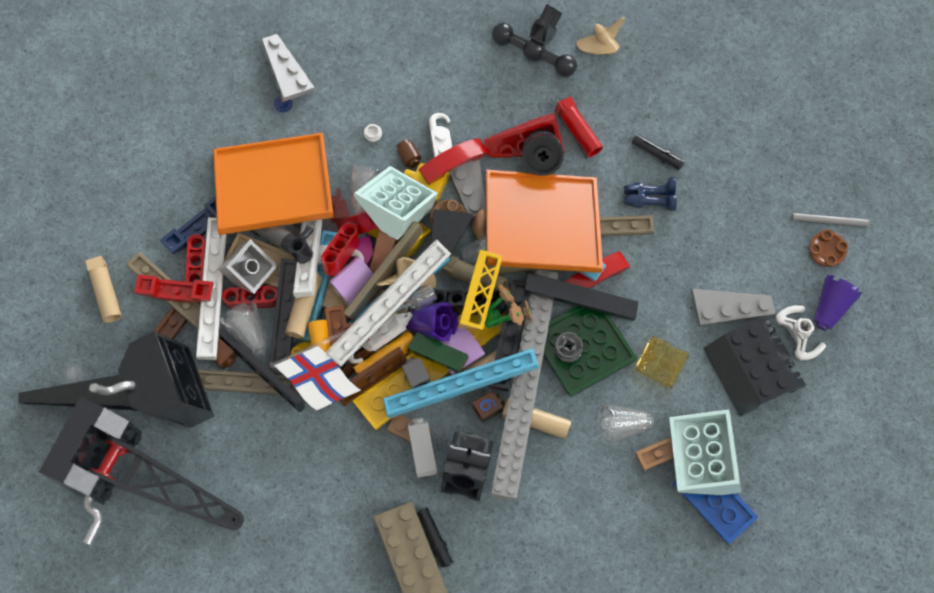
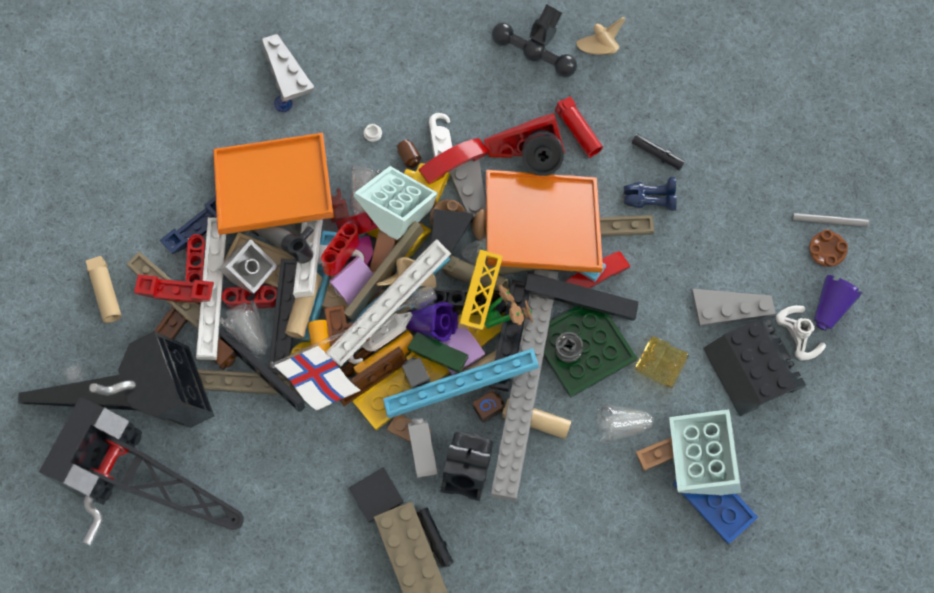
none -> black tile [349,467,404,523]

